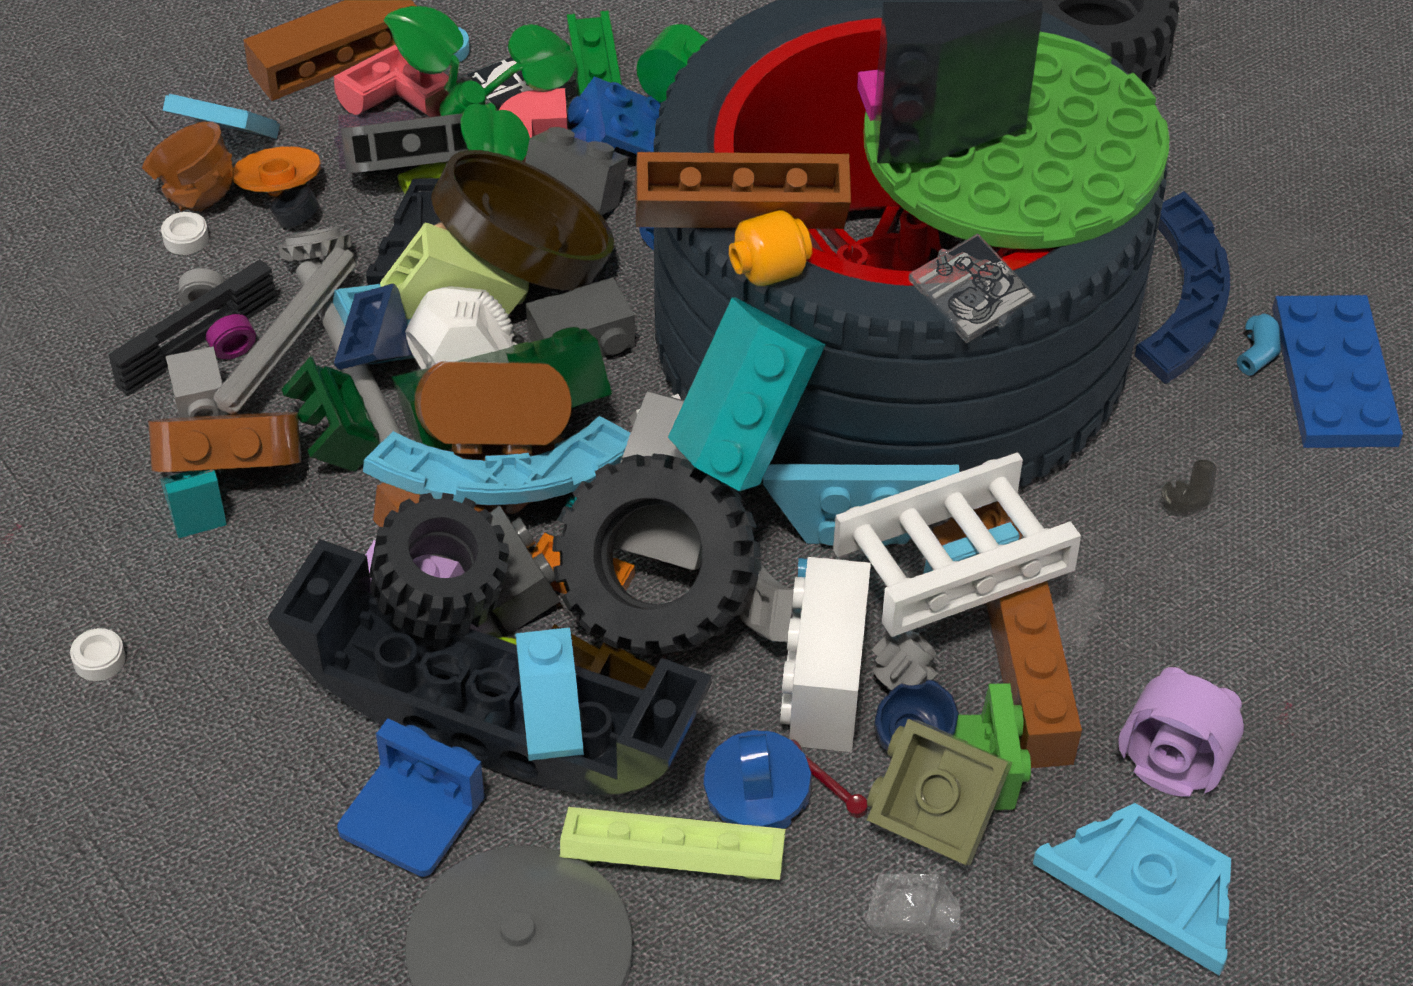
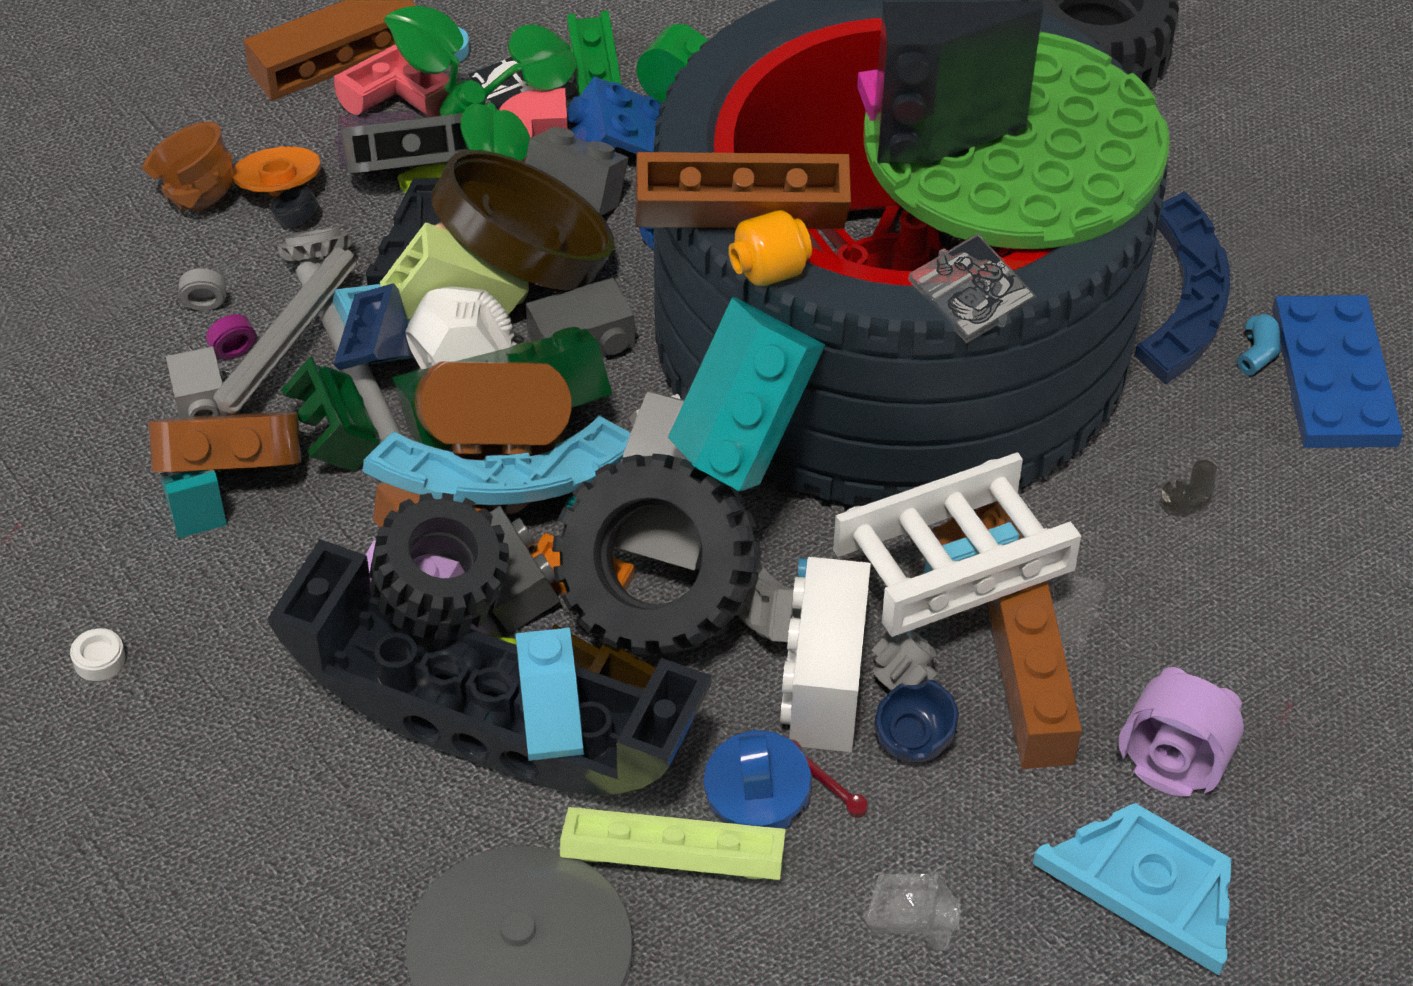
black container [108,259,277,397] -> none
white tile [161,212,209,255] -> none
medium azure tile [163,94,280,139] -> none
blue bracket [337,718,485,877] -> none
medium azure wing [763,464,960,545] -> none
olive plate [867,719,1012,865] -> none
bright green bracket [954,683,1031,810] -> none

